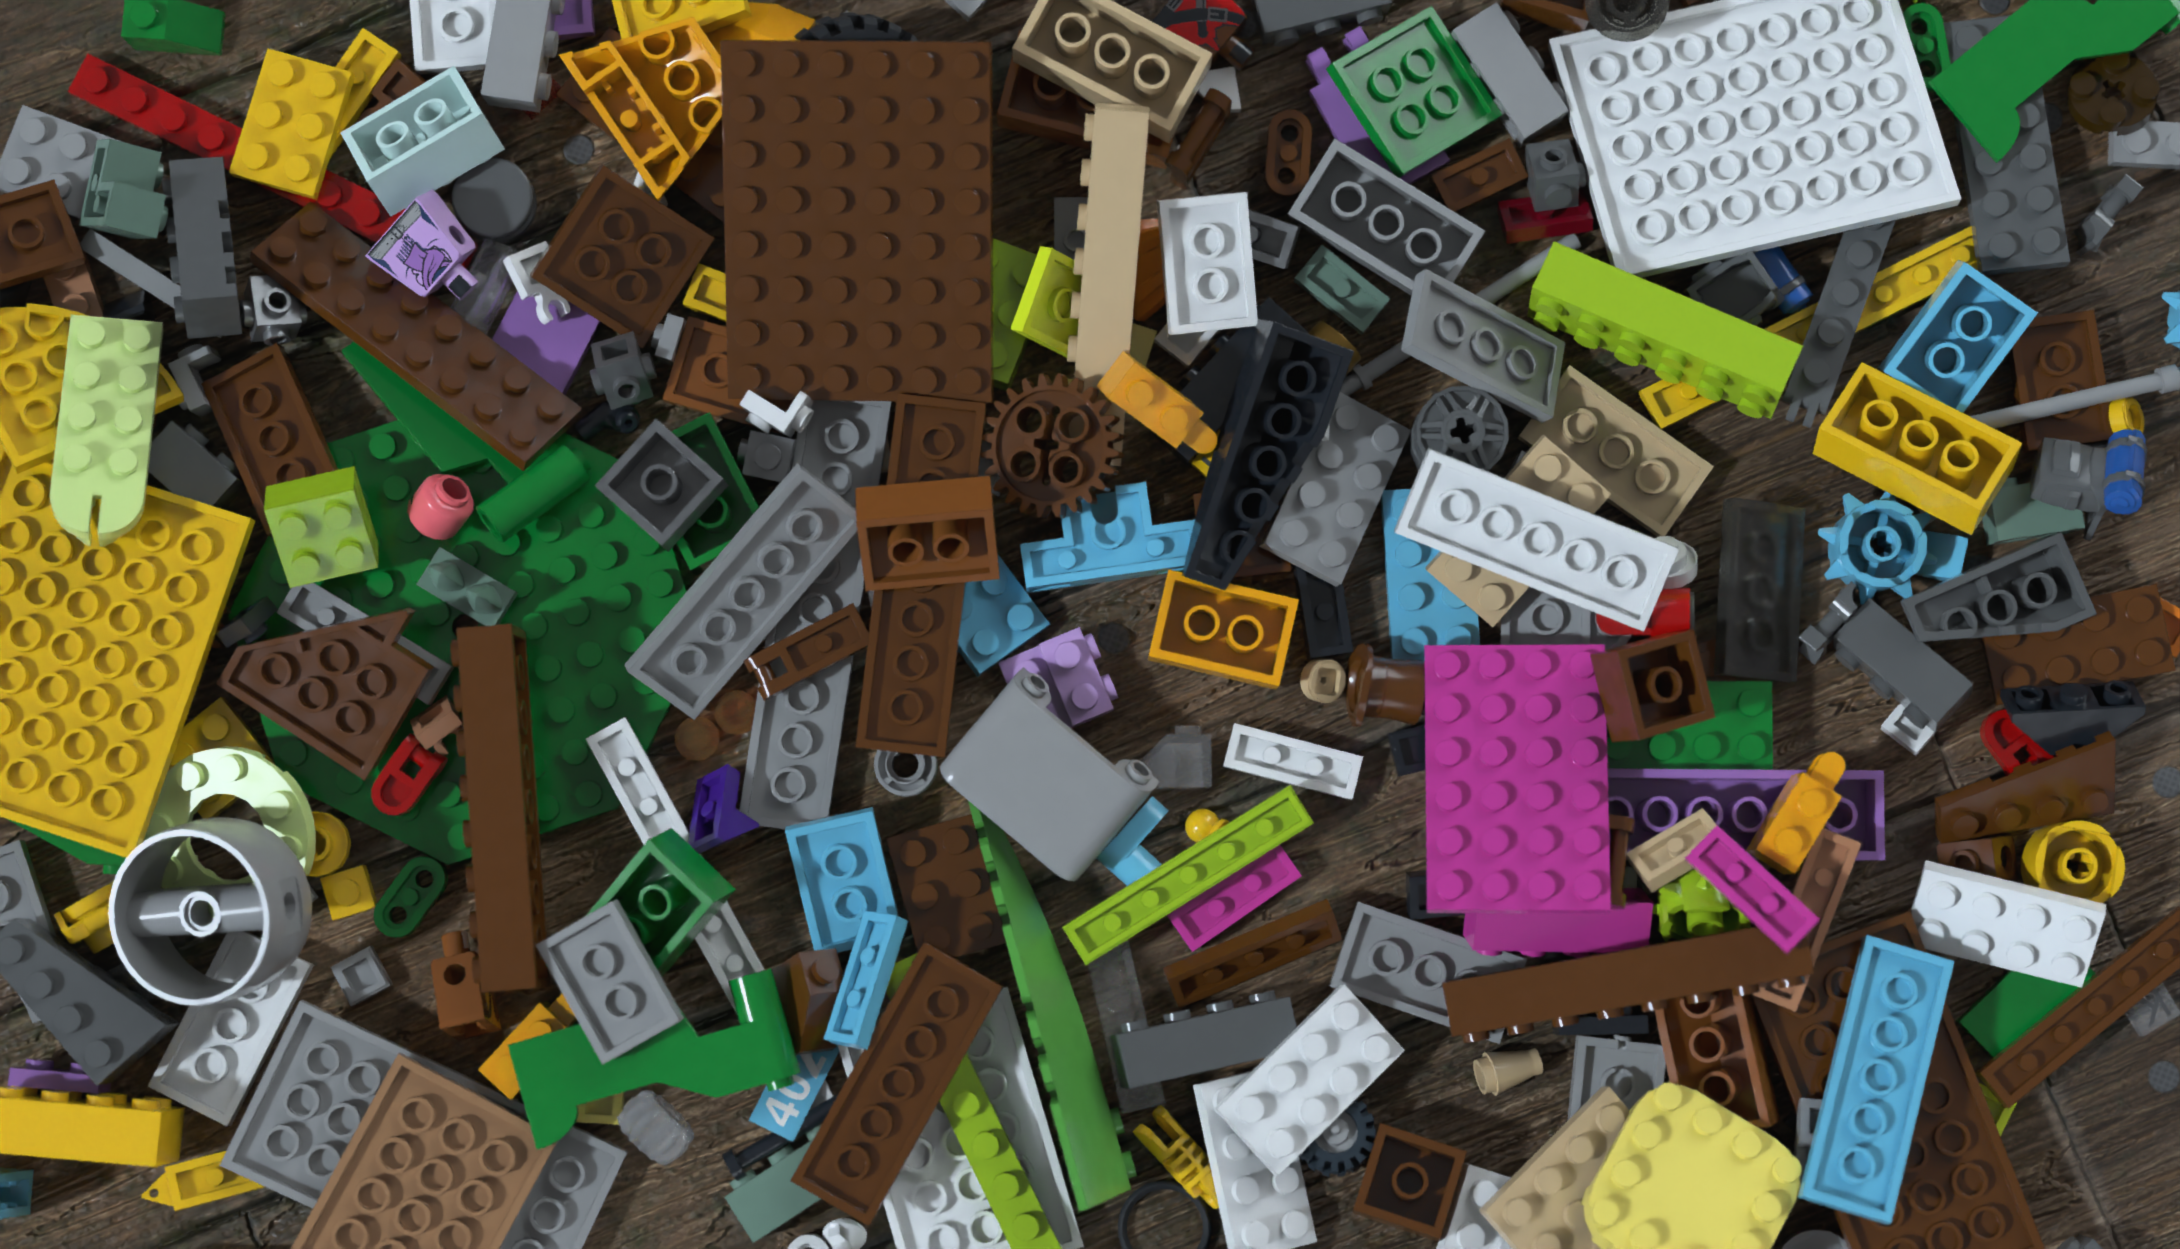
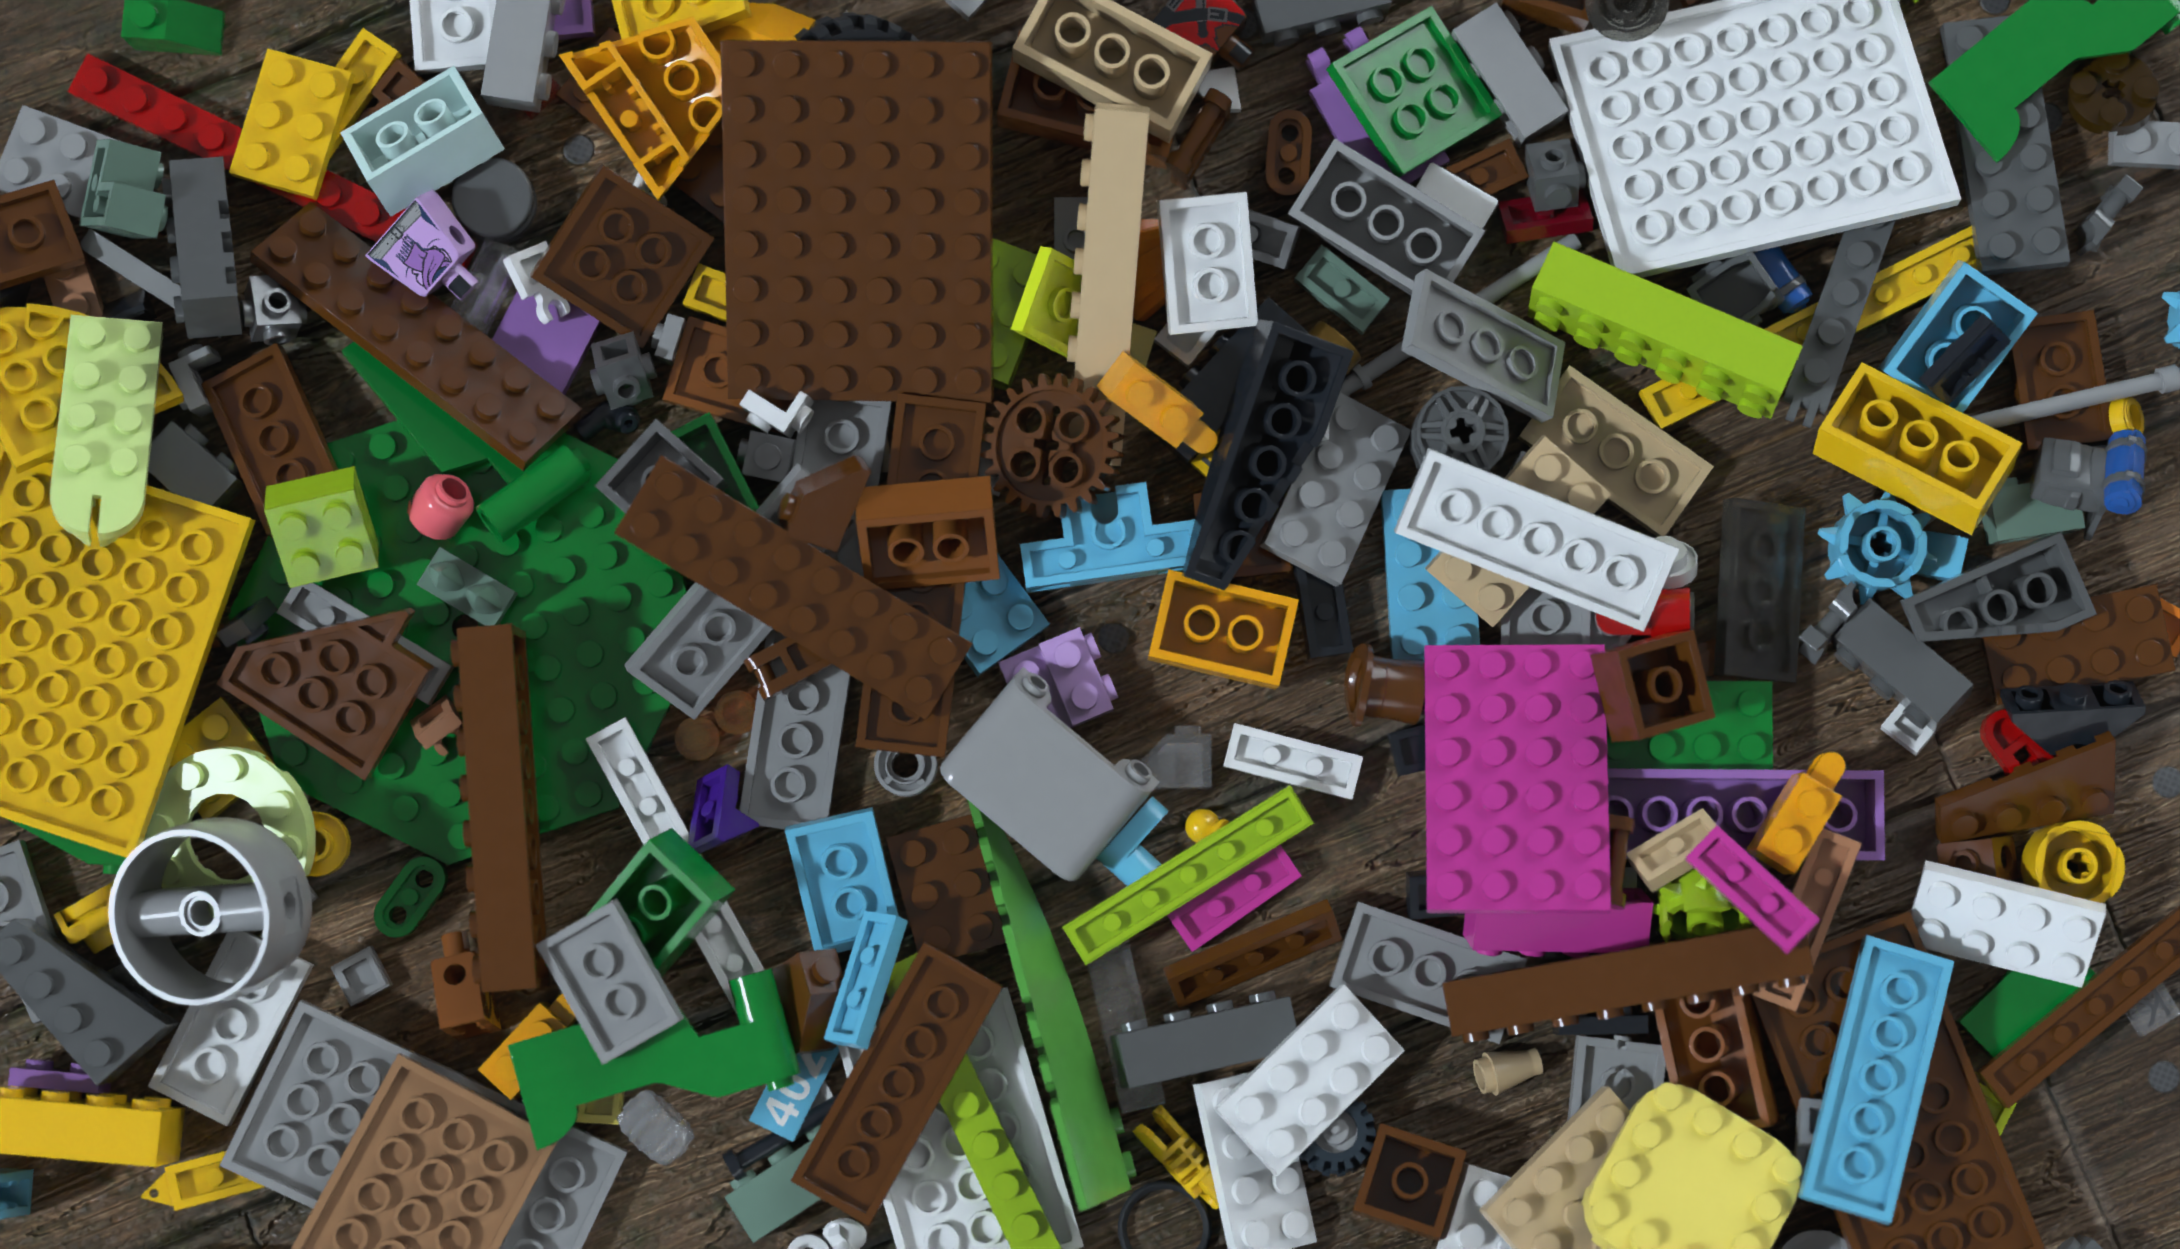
yellow plate [320,865,377,921] -> none
red plate [371,733,448,816] -> none
tan tile [1300,658,1346,703] -> none
green plate [1902,3,1951,92] -> none
none -> reddish brown plate [614,455,973,720]
none -> reddish brown slope [778,455,871,553]
none -> white sticker [1416,163,1498,229]
none -> black plate [1919,313,2011,405]

